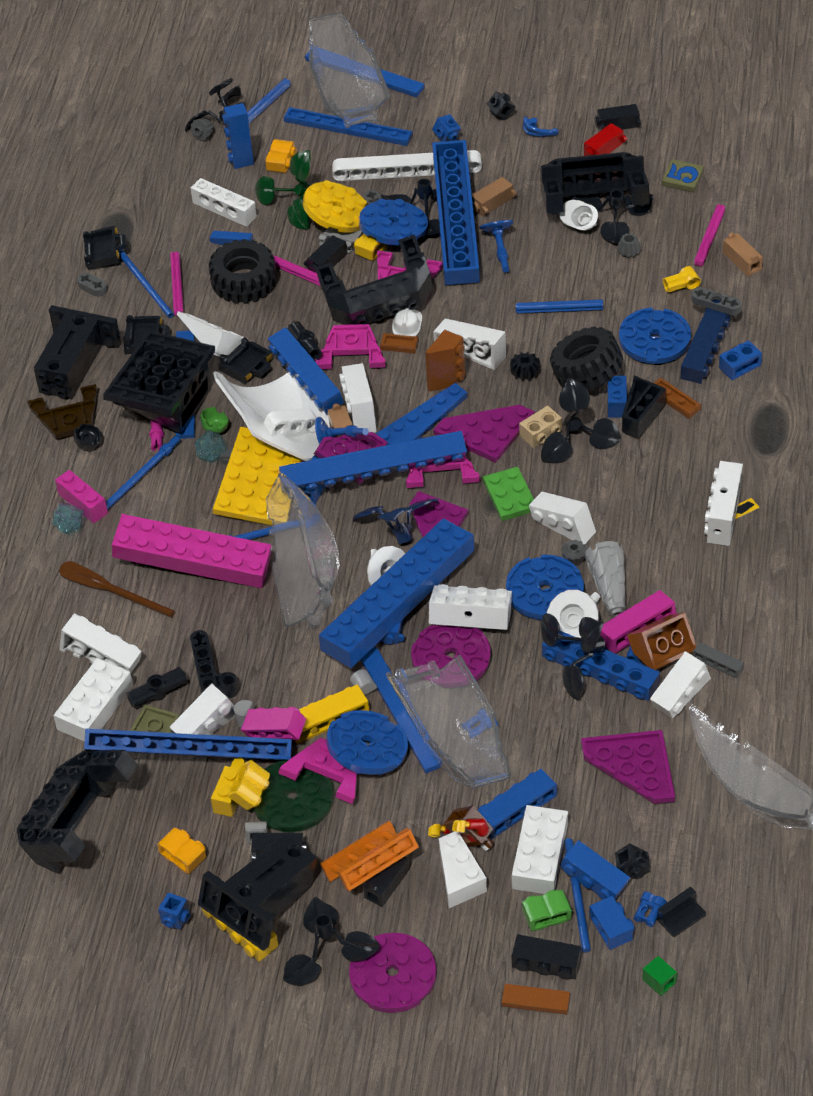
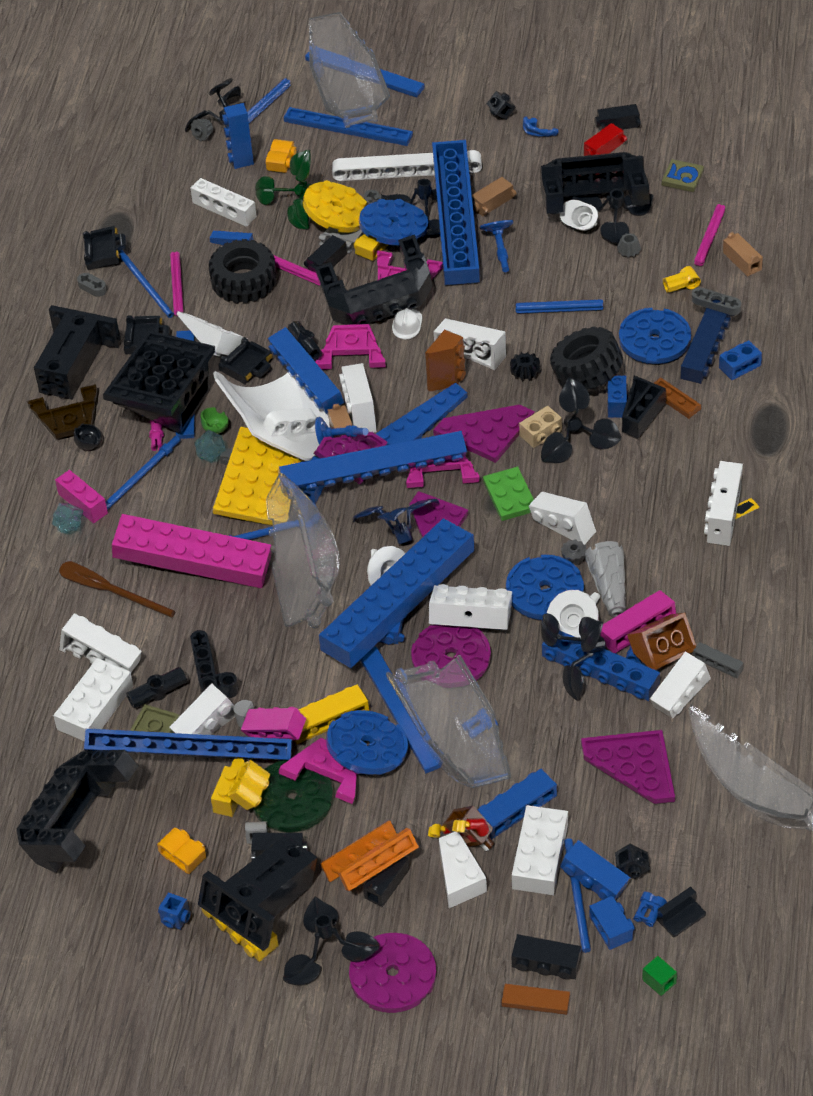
light grey brick [350,669,377,695] -> none
dark orange tile [380,333,419,354] -> none
blue brick [432,114,461,142] -> none
bright green brick [522,890,572,931] -> none

